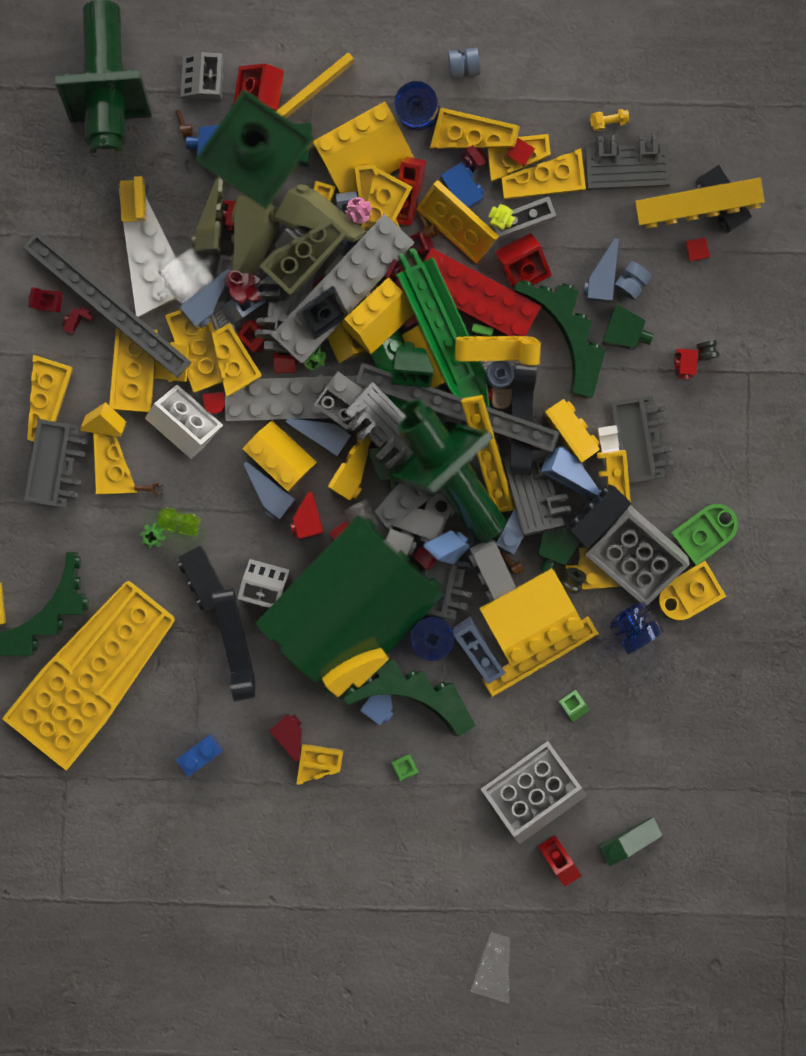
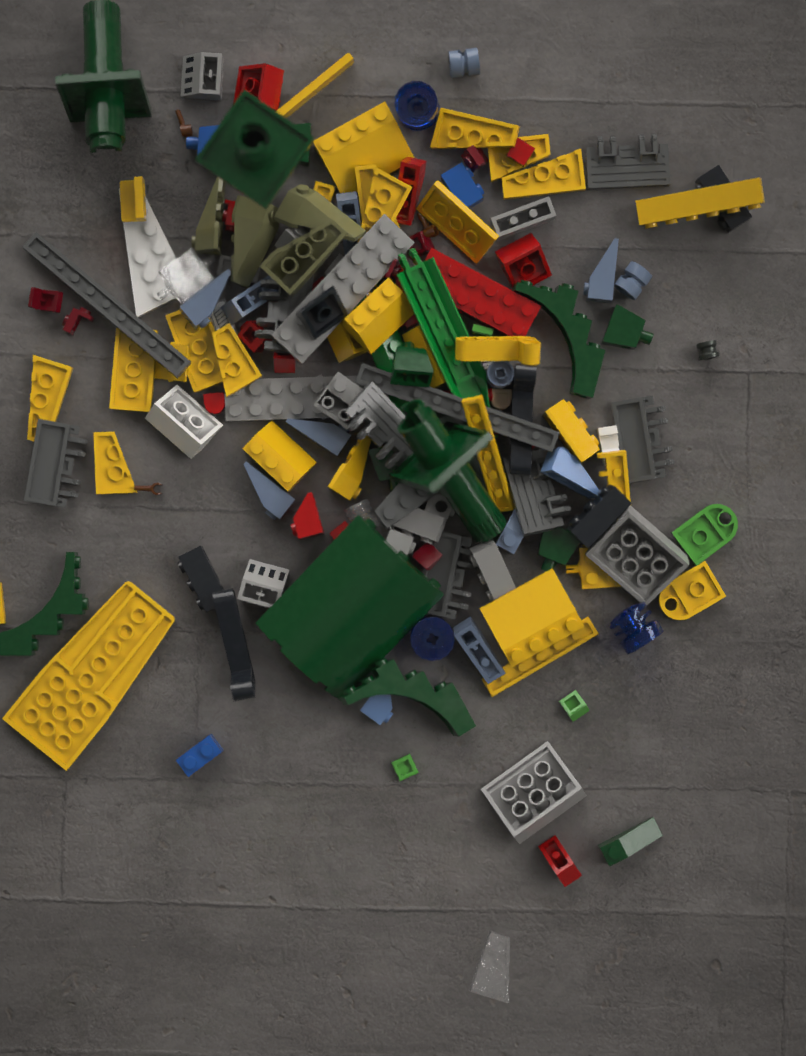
yellow slope [80,402,126,437] -> none
bright green gear [139,522,166,549] -> none
clear neon green hinge [157,508,202,536] -> none
dark red plate [224,270,262,304] -> none
dark red slope [269,713,302,762] -> none
yellow wing [296,744,343,785] -> none
bright green gear [303,346,326,370] -> none
yellow slope [322,648,389,697] -> none
bright pink gear [345,197,372,224] -> none
medium blue slope [424,531,470,565] -> none
neon yellow gear [488,204,515,230] -> none
reddish brown hand [500,551,524,574] -> none
pearl dark grey wheel [561,568,587,594] -> none
yellow bar [590,109,630,131] -> none
red brick [674,348,698,380] -> none
red tile [685,237,710,262] -> none

